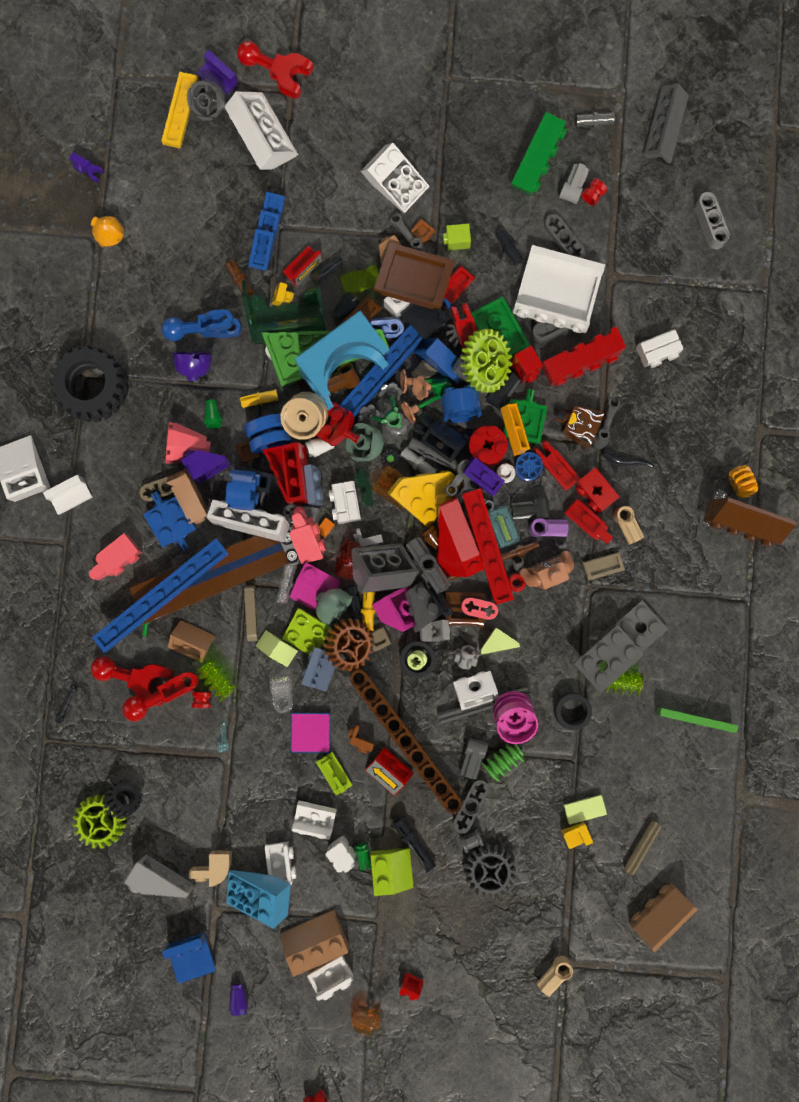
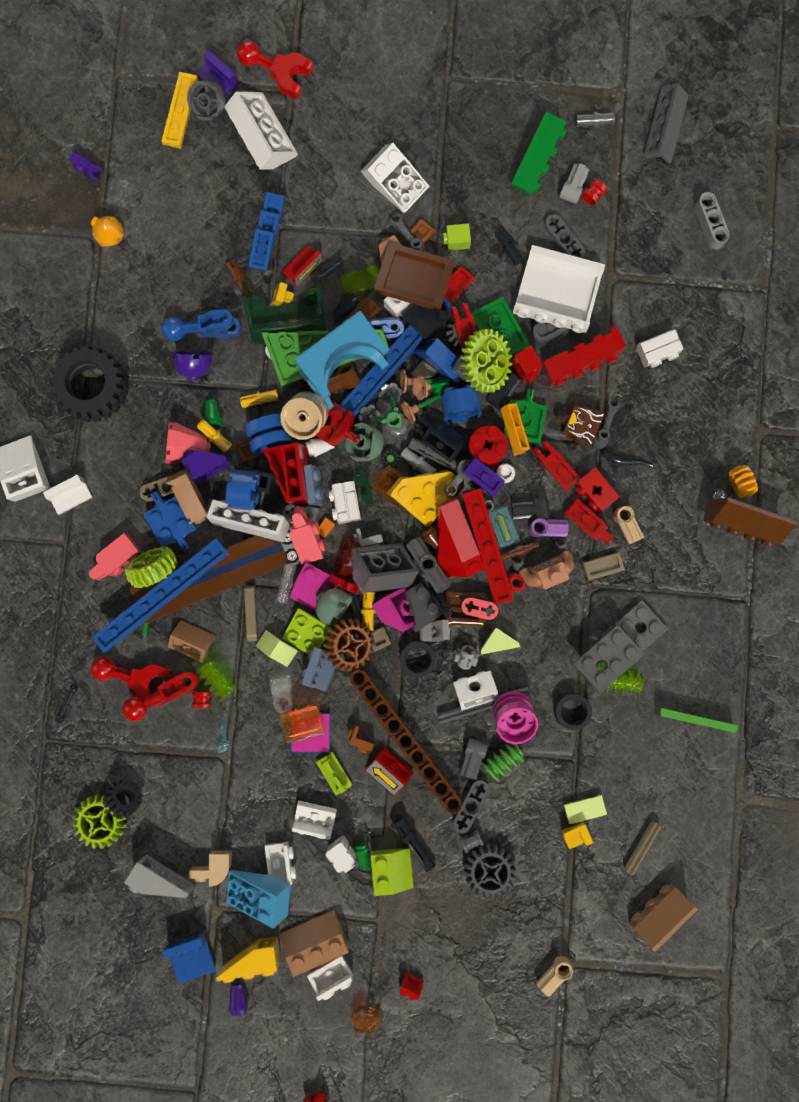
yellowish green bush [407,650,427,670] -> none
blue wheel [514,452,543,481] -> none
none -> lime gear [125,547,178,588]
none -> yellow axle [197,420,231,452]
none -> yellow slope [216,936,281,983]
none -> clear orange bracket [280,705,325,744]
none -> red plate [327,573,360,594]

